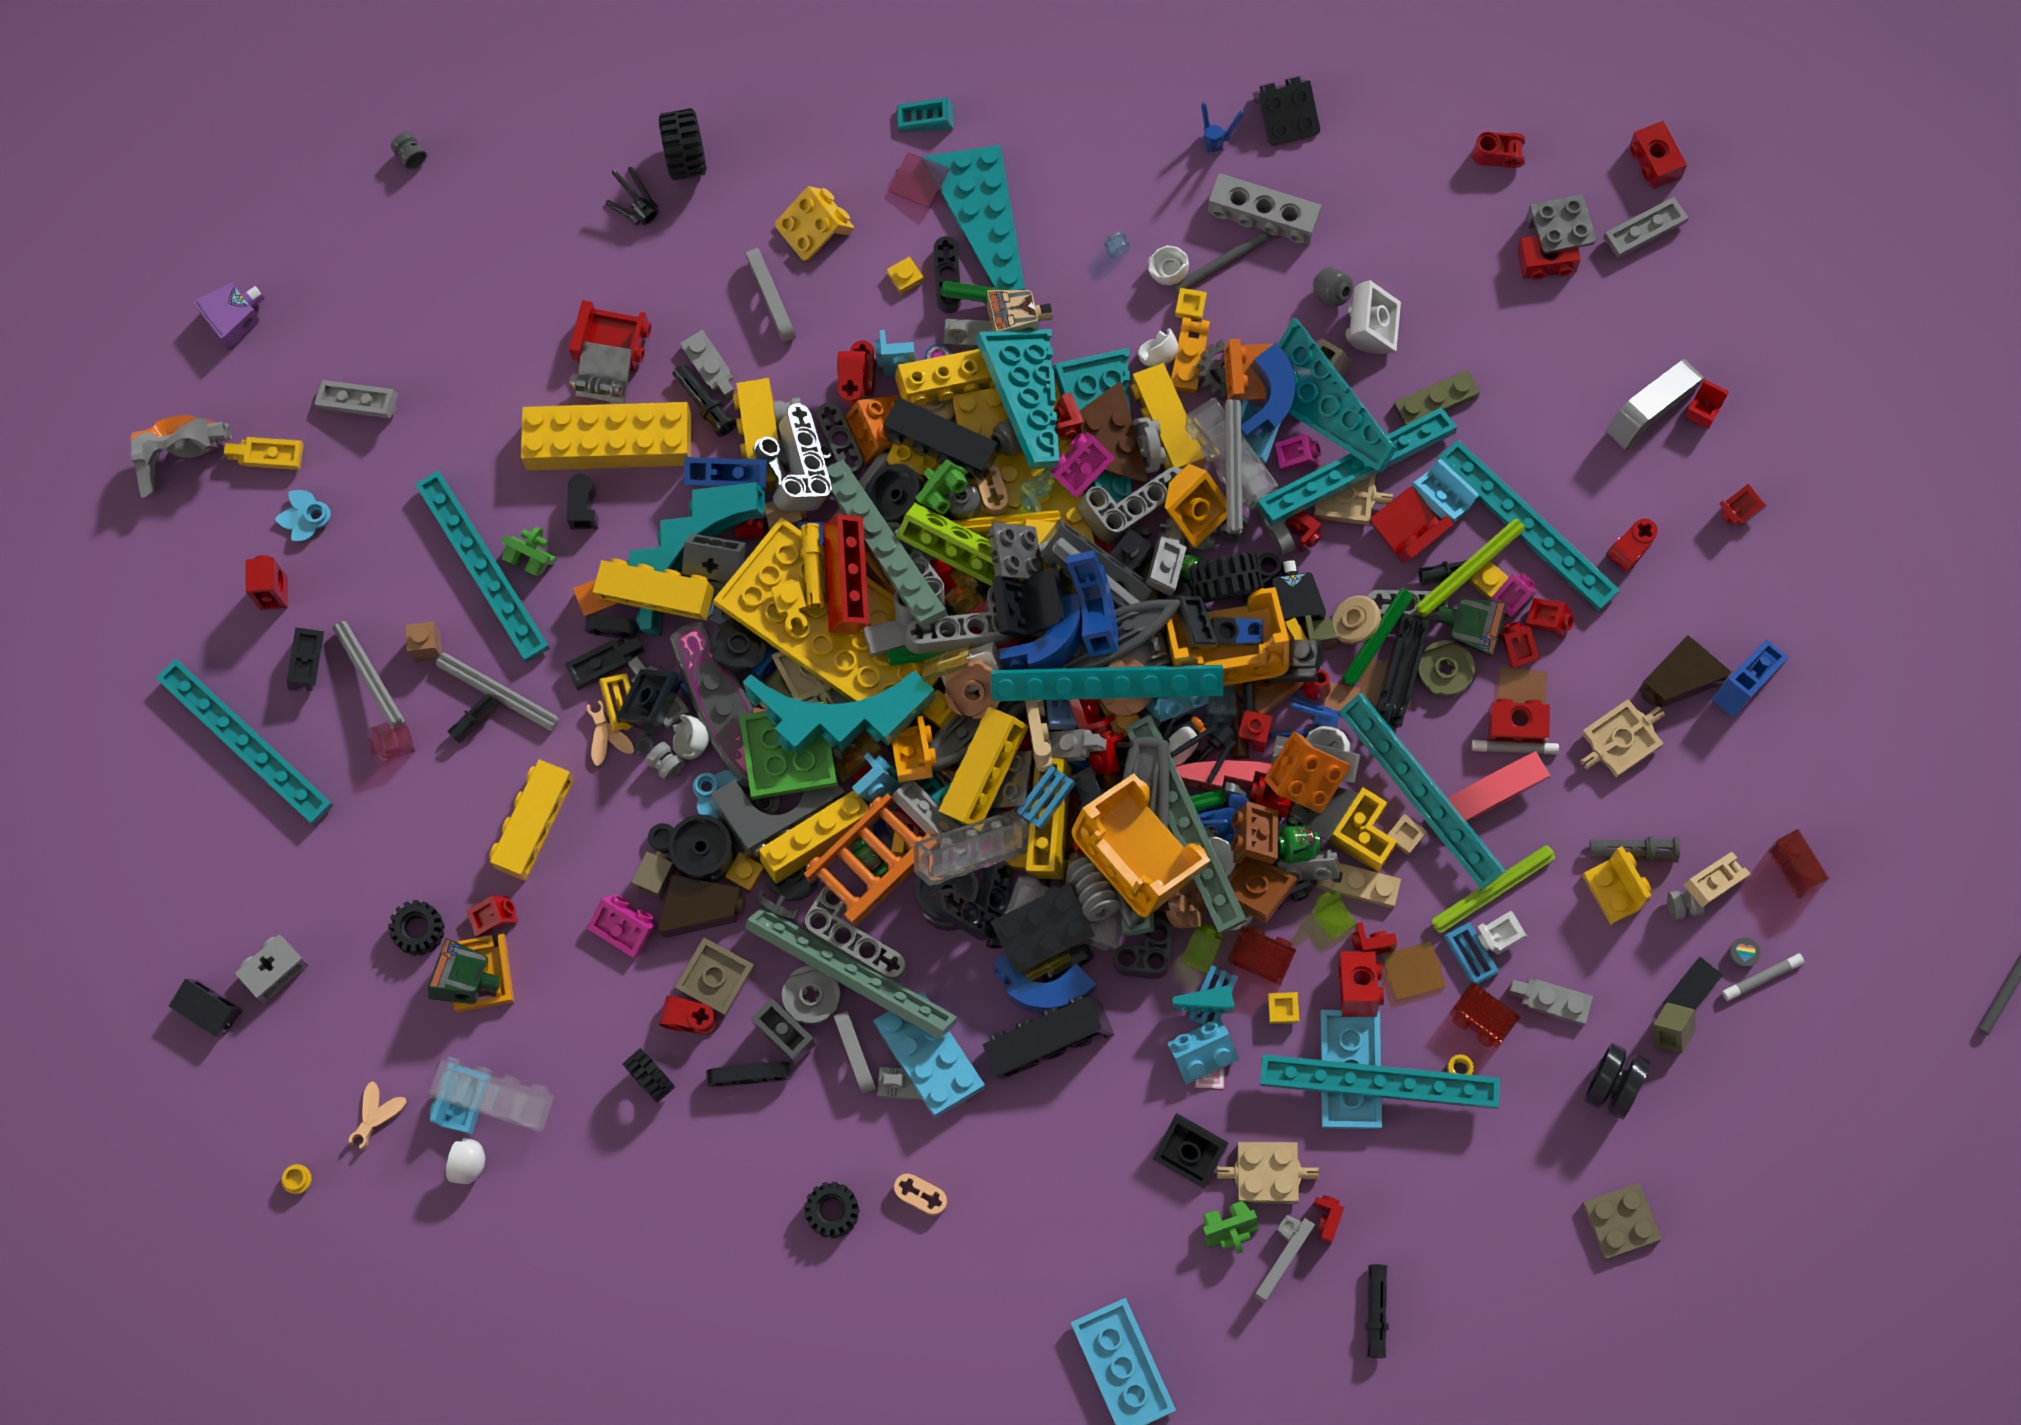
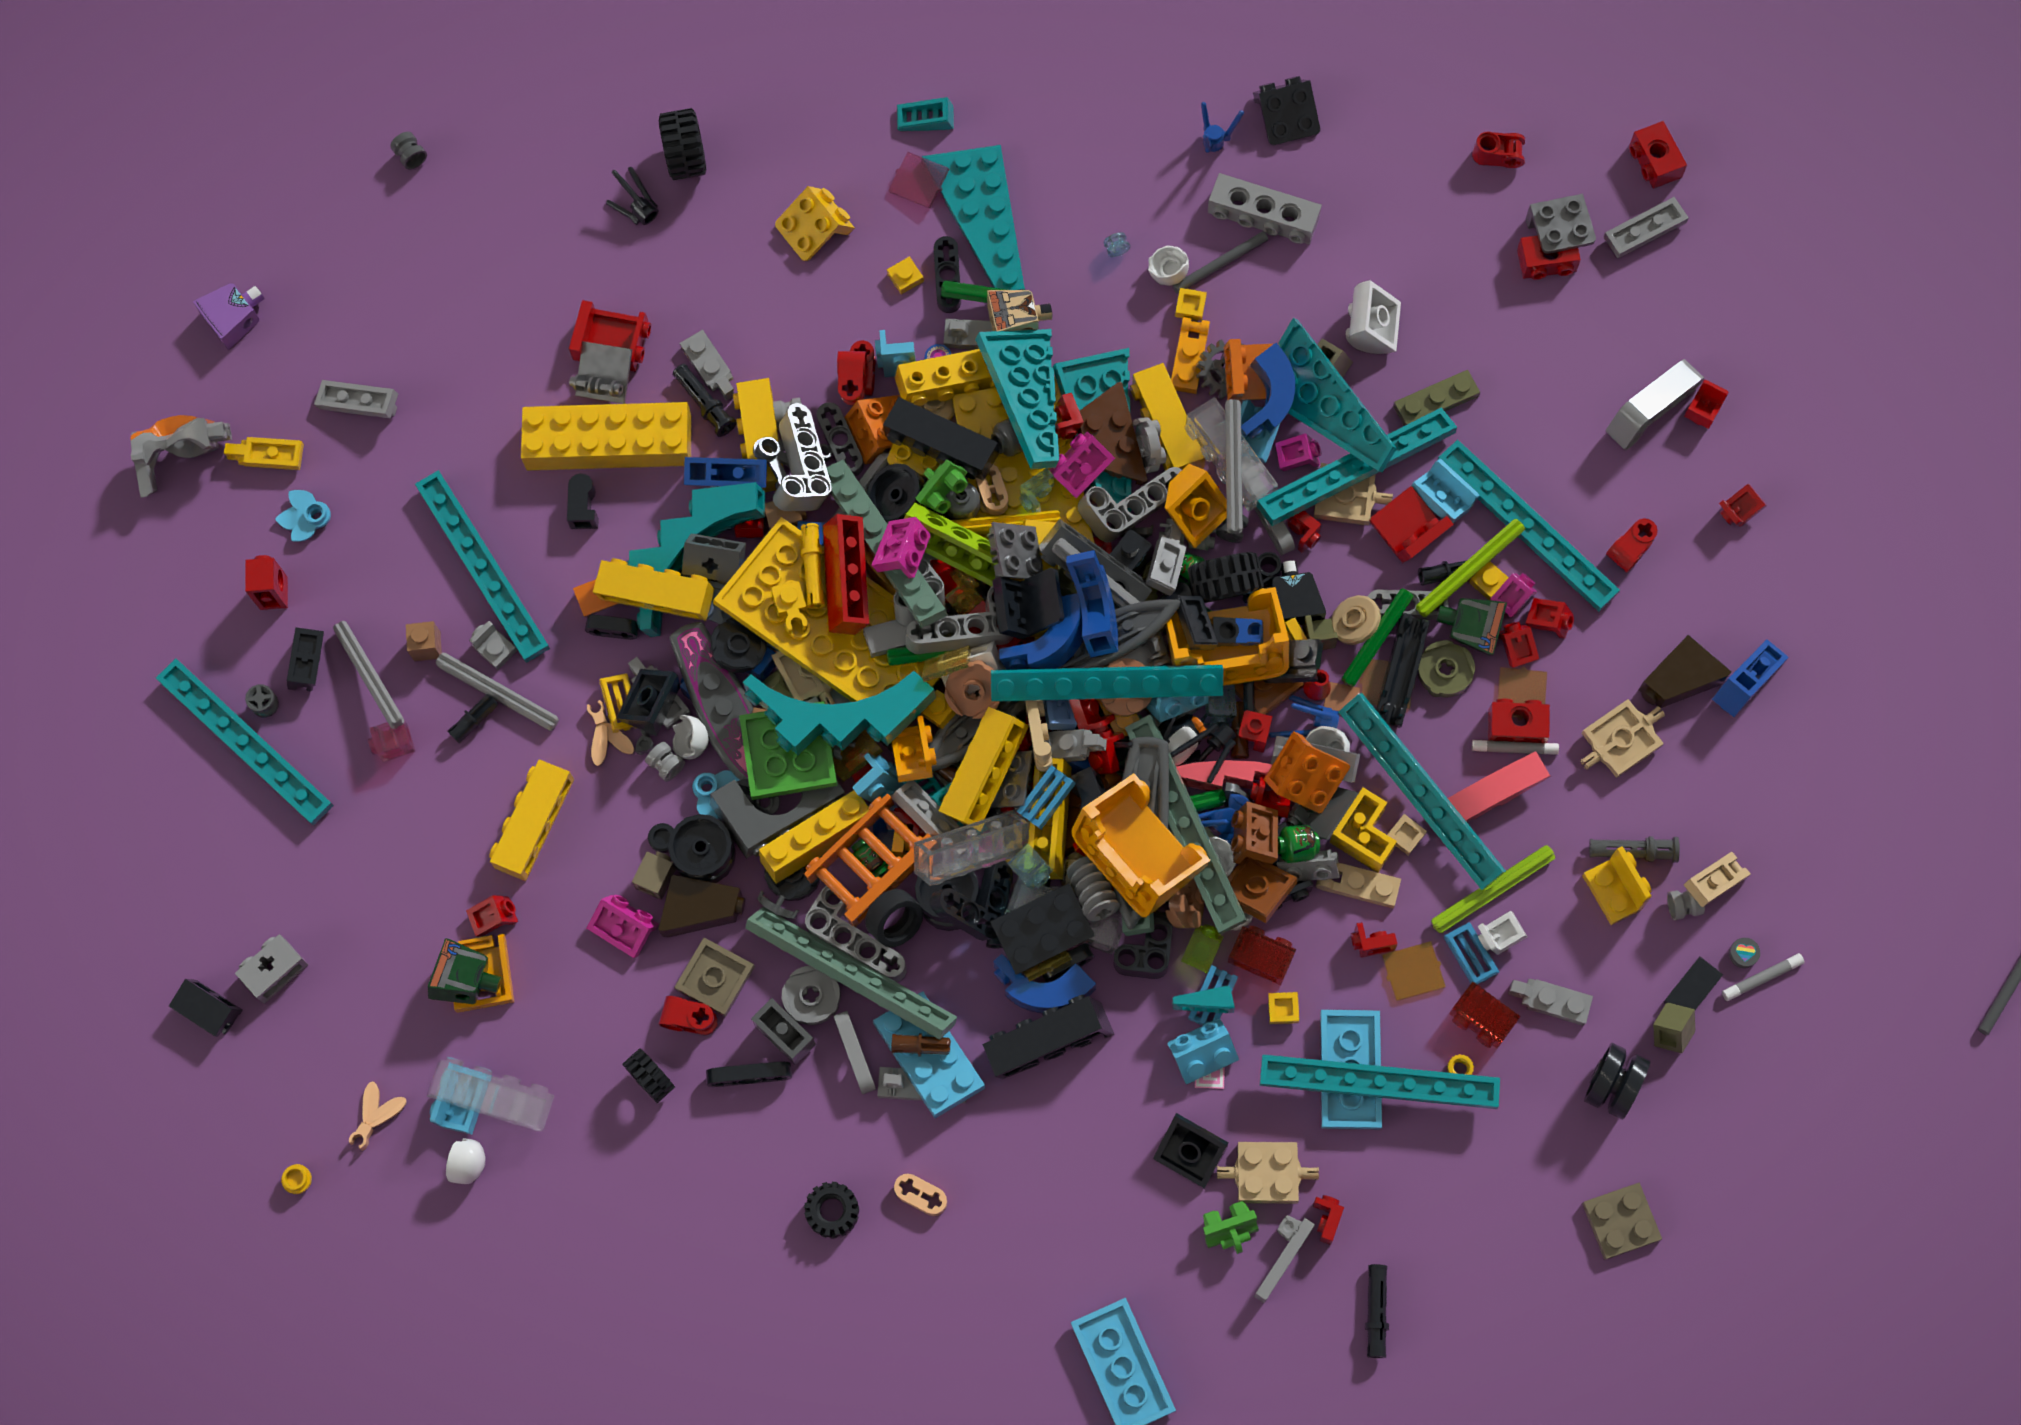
black tyre [388,900,445,956] -> none
bright green hips [501,527,557,576] -> none
black hinge [565,637,645,690] -> none
yellow plate [725,852,765,893] -> none
light grey beam [745,247,796,343] -> none
white hair [1138,328,1178,367] -> none
dark grey head [1313,267,1353,307] -> none
clear neon green bracket [1313,891,1356,941] -> none
red brick [1338,951,1384,1017] -> none
clear red brick [1768,829,1830,898] -> none
none -> dark grey wheel [245,684,279,718]
none -> light grey bracket [469,621,518,670]
none -> black tyre [865,889,923,947]
none -> dark pink bracket [872,517,930,578]
none -> reddish brown axle [891,1033,951,1057]
none -> clear light blue bracket [1007,844,1053,890]

